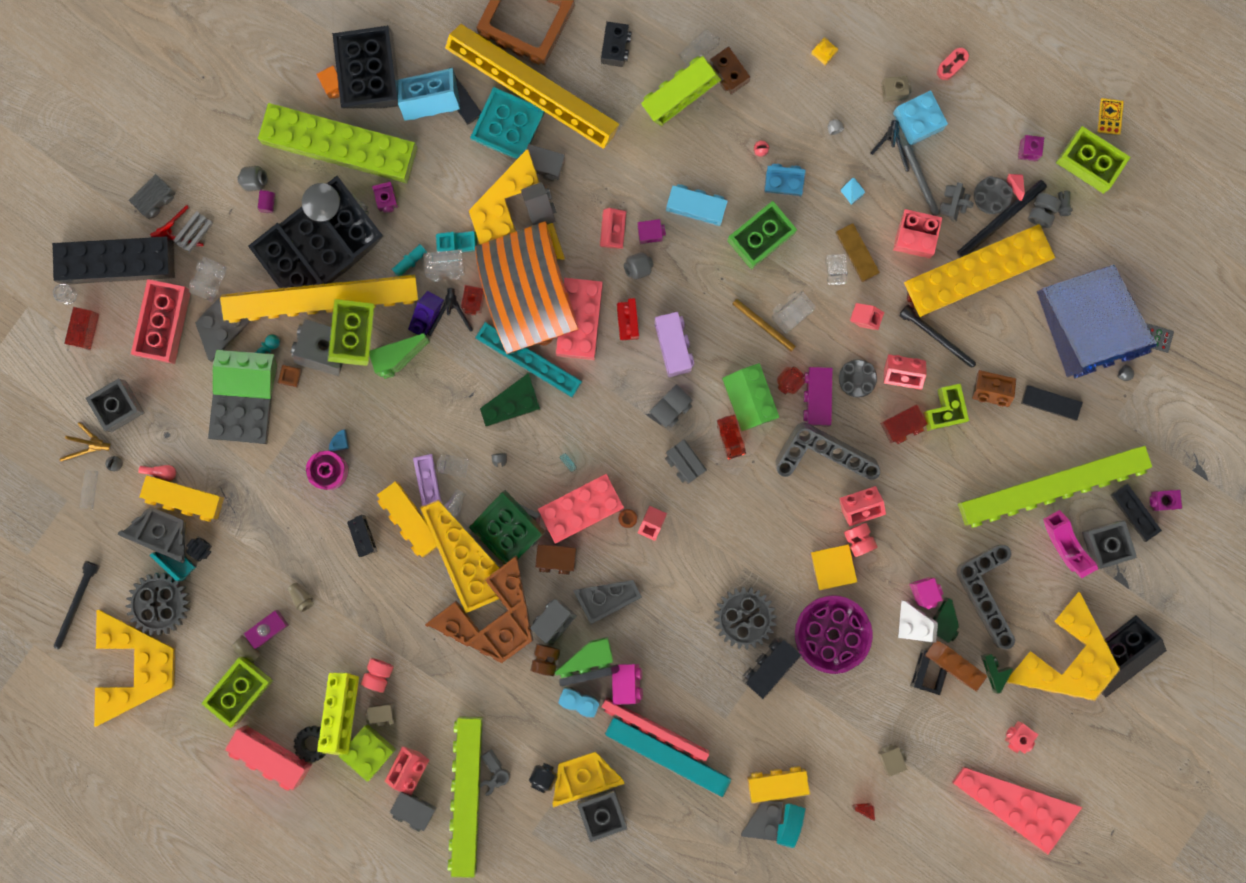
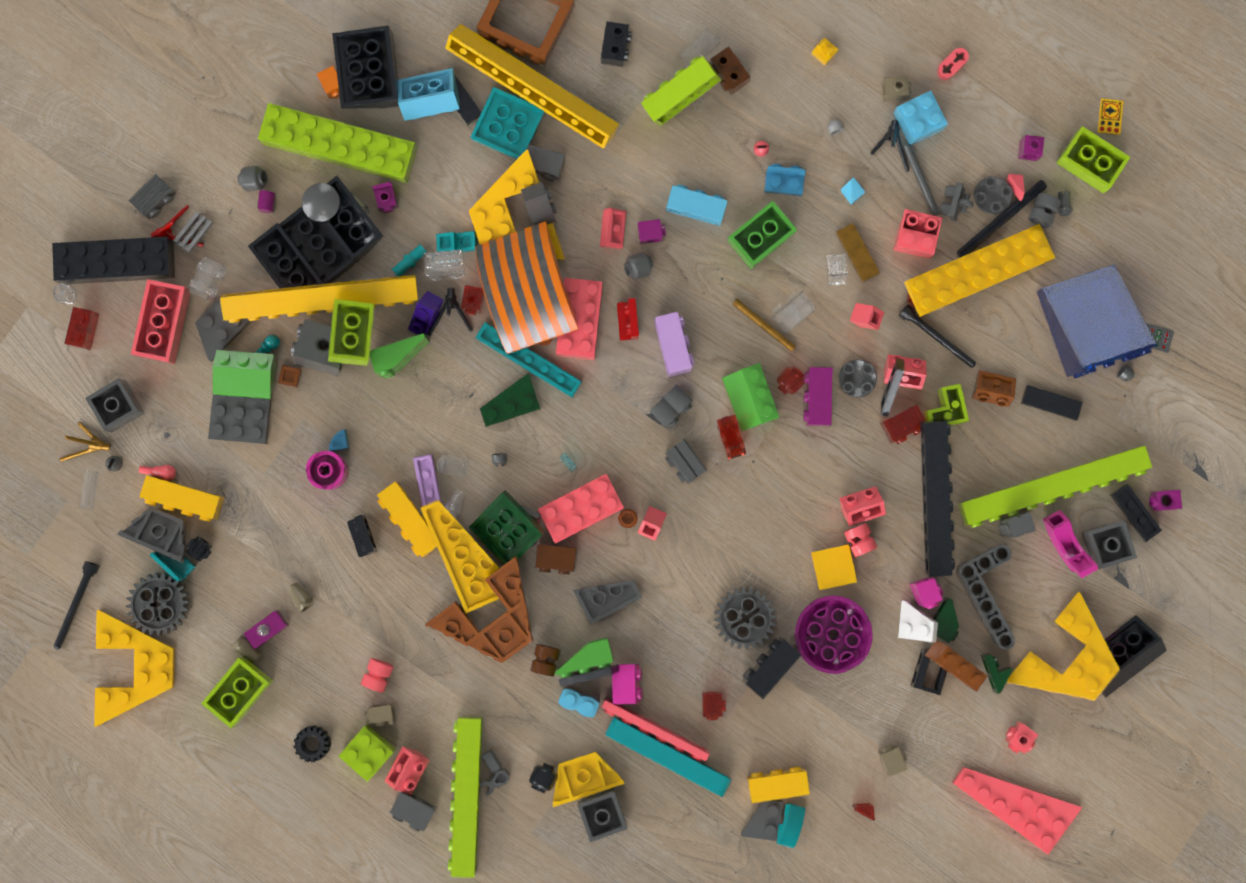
coral brick [225,725,312,791] -> none
neon yellow brick [317,673,359,755] -> none
dark grey brick [530,599,577,645] -> none
dark grey beam [775,422,881,480] -> none
none -> clear red brick [702,691,726,720]
none -> tile [881,358,904,416]
none -> black brick [920,419,955,577]
none -> dark grey brick [998,512,1036,538]

